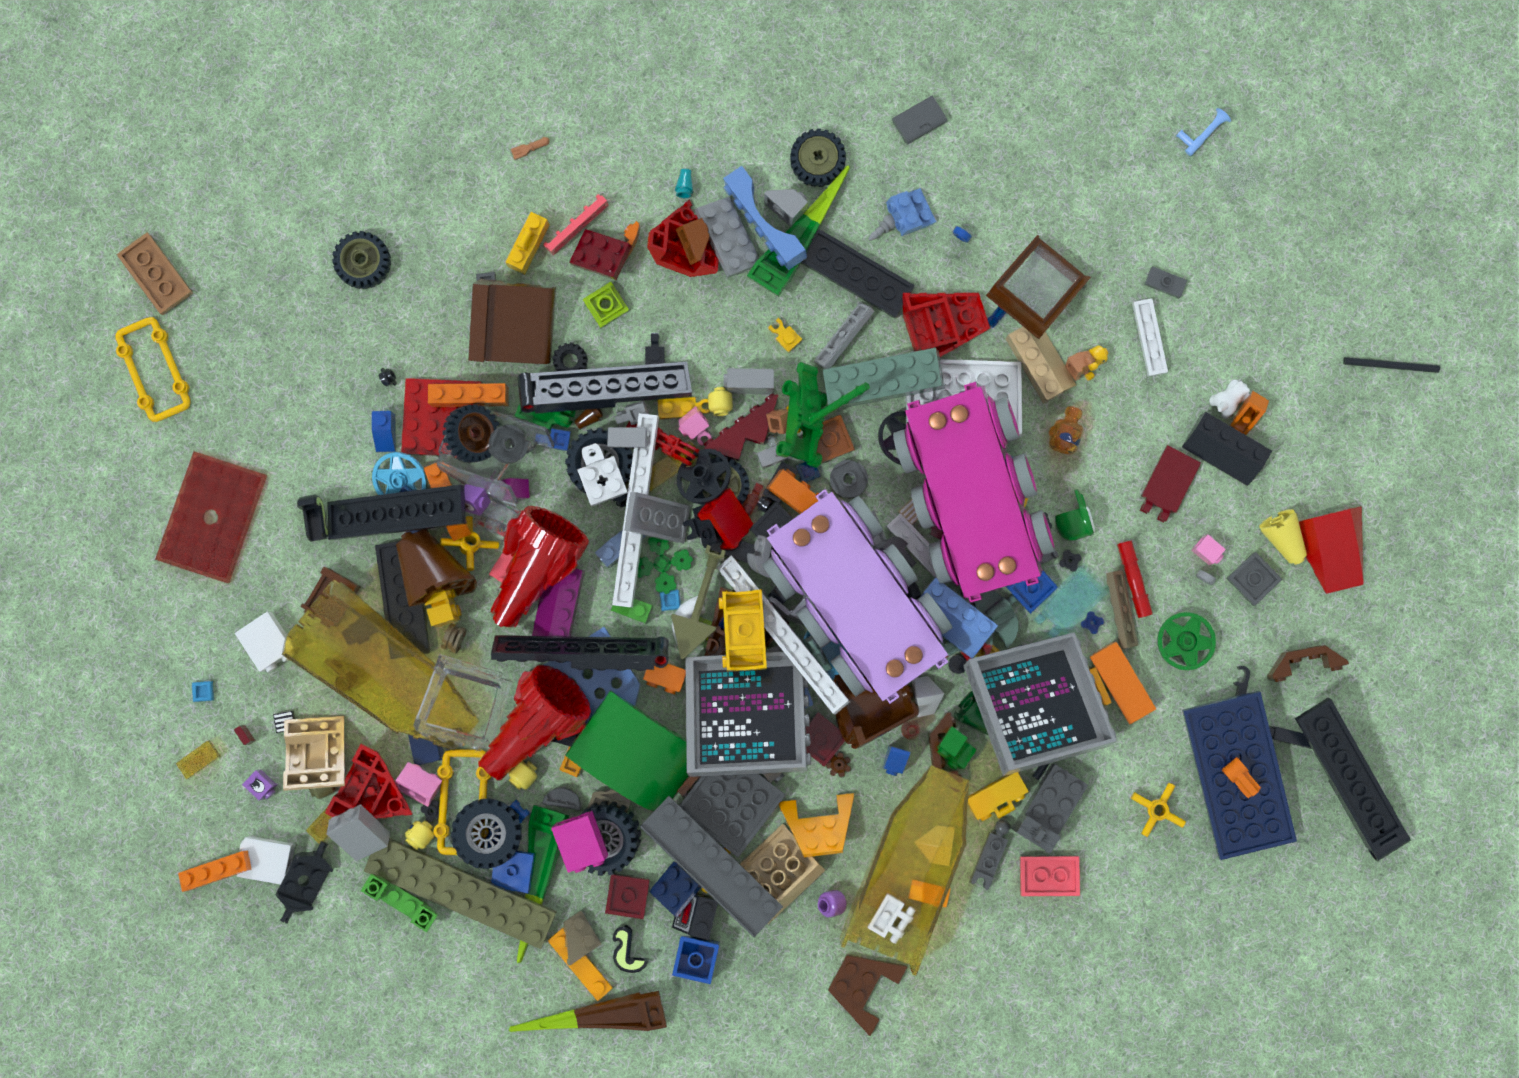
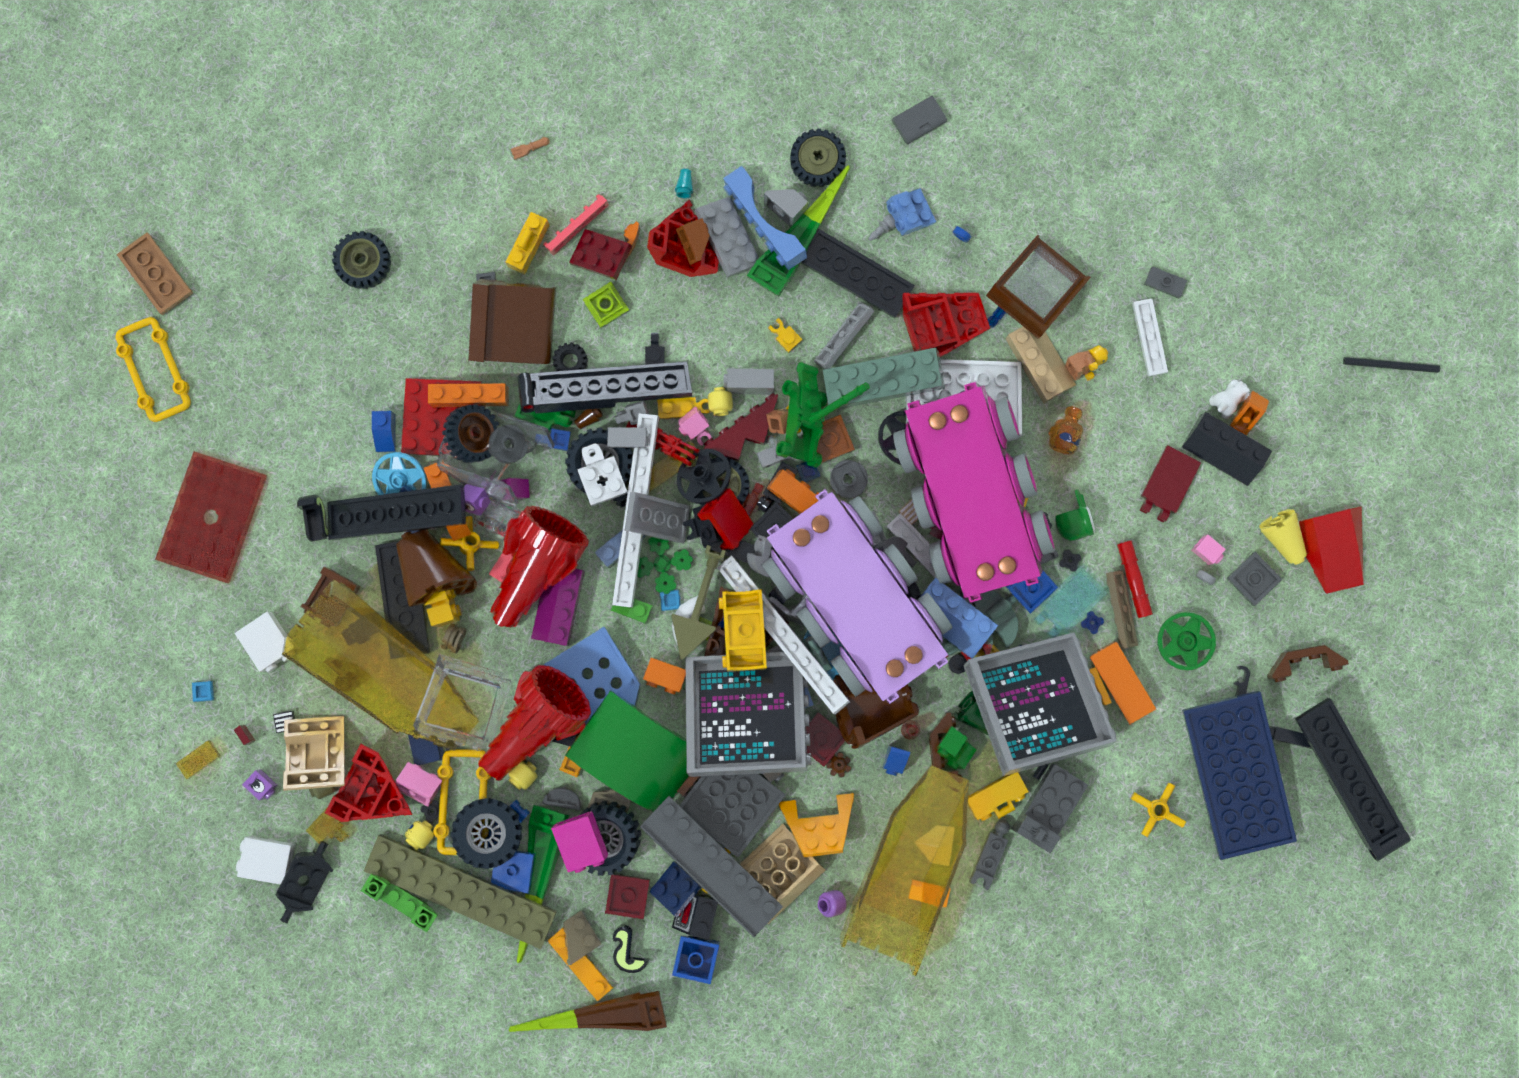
orange plate [178,851,252,892] -> none
light grey brick [326,805,390,861] -> none
black plate [379,368,397,387] -> none
black hinge [491,635,669,671] -> none
reddish brown wing [828,954,907,1036] -> none
white plate [867,893,916,944] -> none
white slope [912,676,944,717] -> none
coral plate [1020,856,1080,896] -> none
light blue piece [1176,108,1231,156] -> none
orange piece [1221,757,1261,798] -> none

